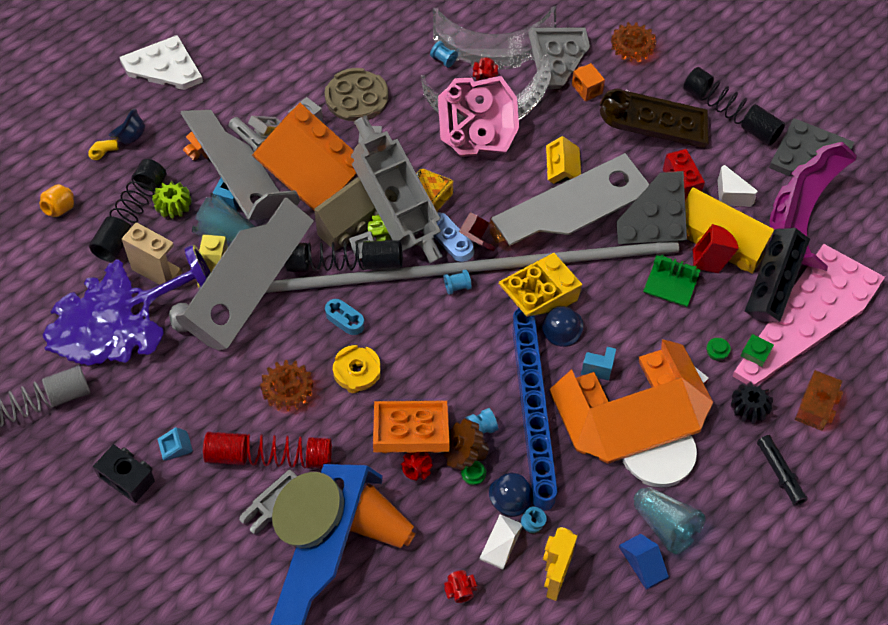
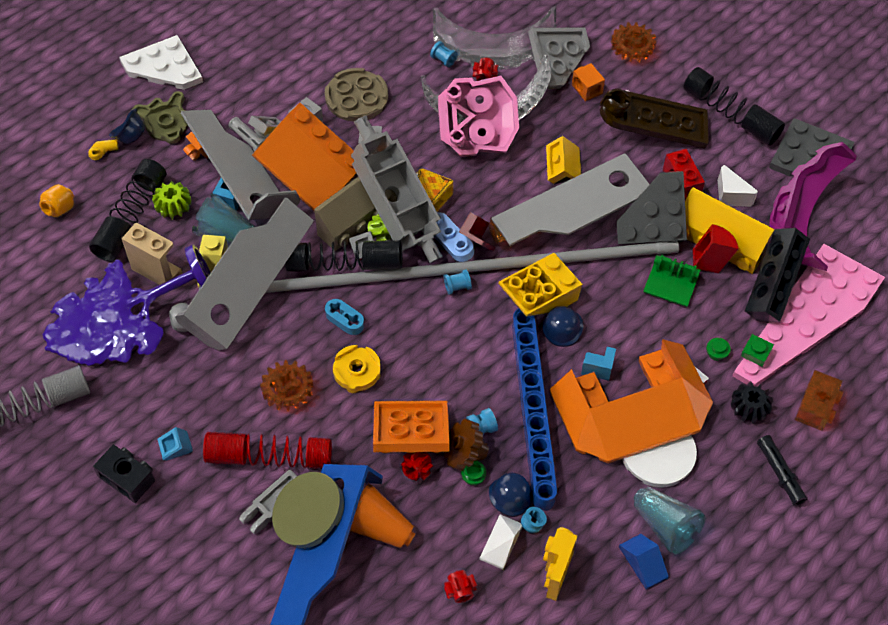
none -> olive tile [132,91,188,144]

